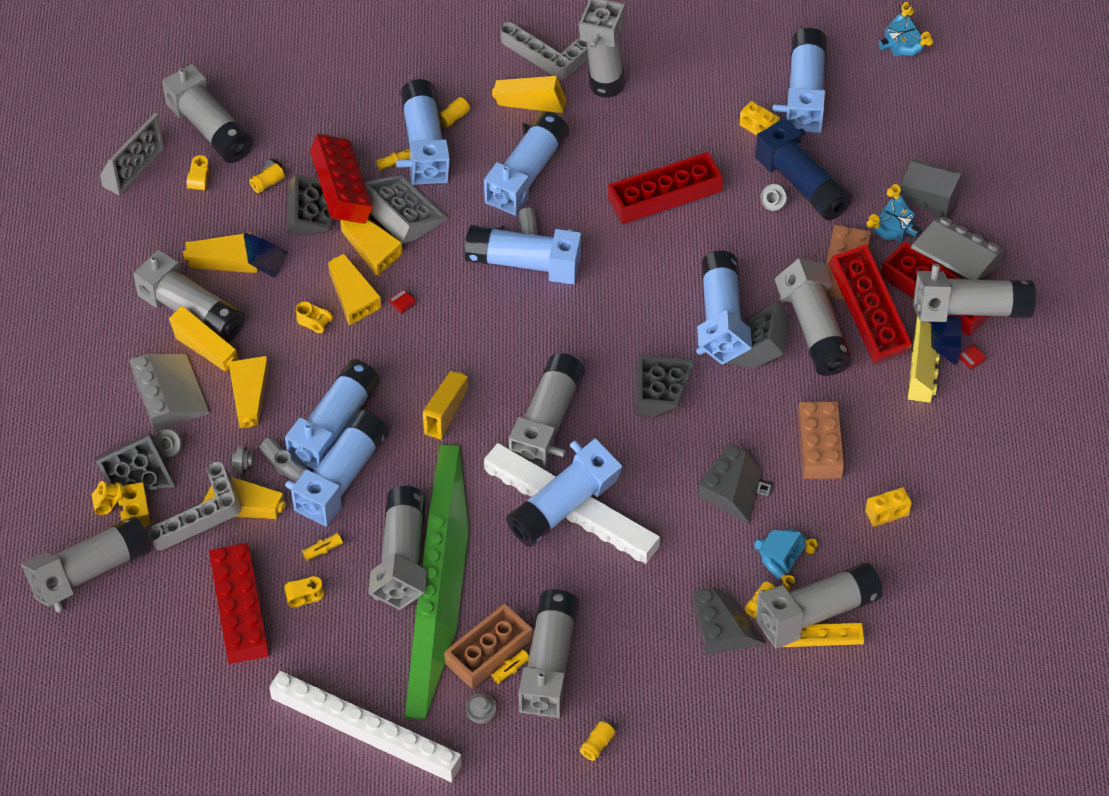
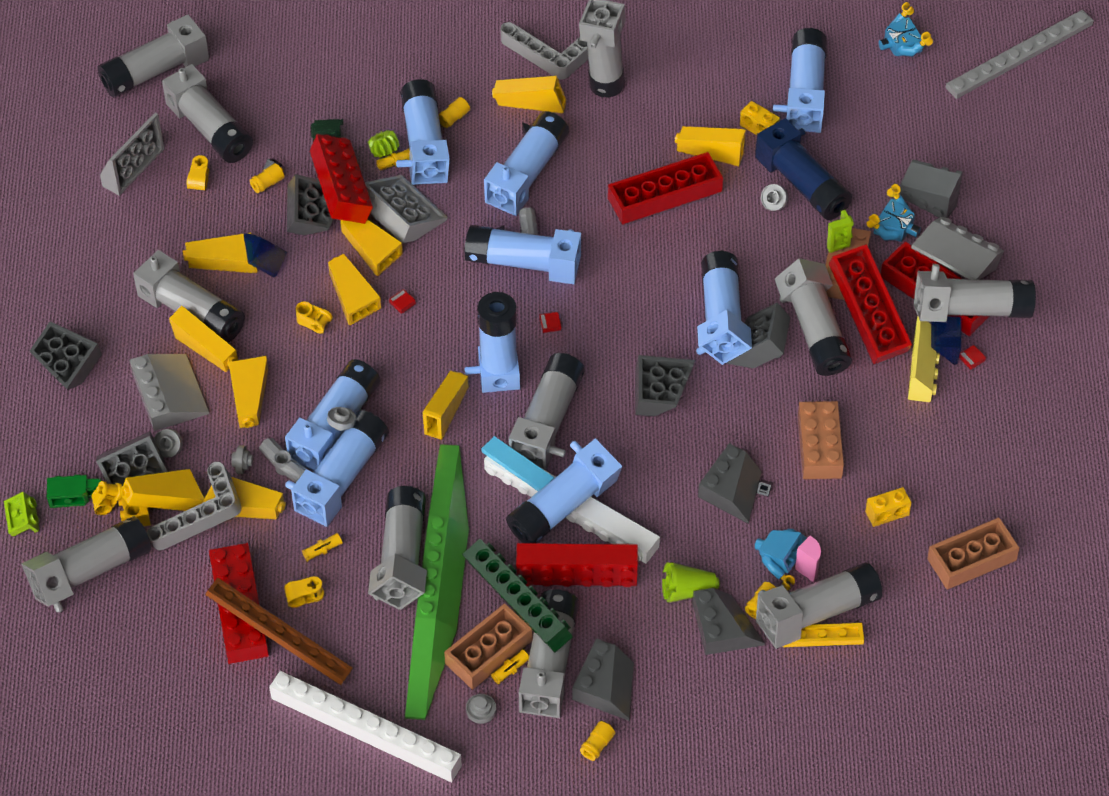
none -> lime bracket [4,492,39,537]
none -> dark grey wedge [30,322,102,390]
none -> green hinge [47,475,101,508]
none -> light grey piece [97,15,209,98]
none -> yellow slope [121,469,204,511]
none -> dark orange plate [205,578,353,685]
none -> clear green piece [311,119,344,142]
none -> light grey plate [327,407,356,431]
none -> lime gear [368,130,400,158]
none -> dark green brick [462,539,573,653]
none -> light blue piece [464,292,520,393]
none -> medium azure tile [482,436,554,491]
none -> red brick [516,543,638,587]
none -> red tile [539,312,561,333]
none -> dark grey wedge [572,638,634,721]
none -> lime cone [662,562,719,602]
none -> yellow slope [675,126,746,166]
none -> bright pink brick [795,536,821,582]
none -> lime bracket [827,210,854,253]
none -> nougat brick [927,518,1019,590]
none -> light grey plate [946,10,1094,99]

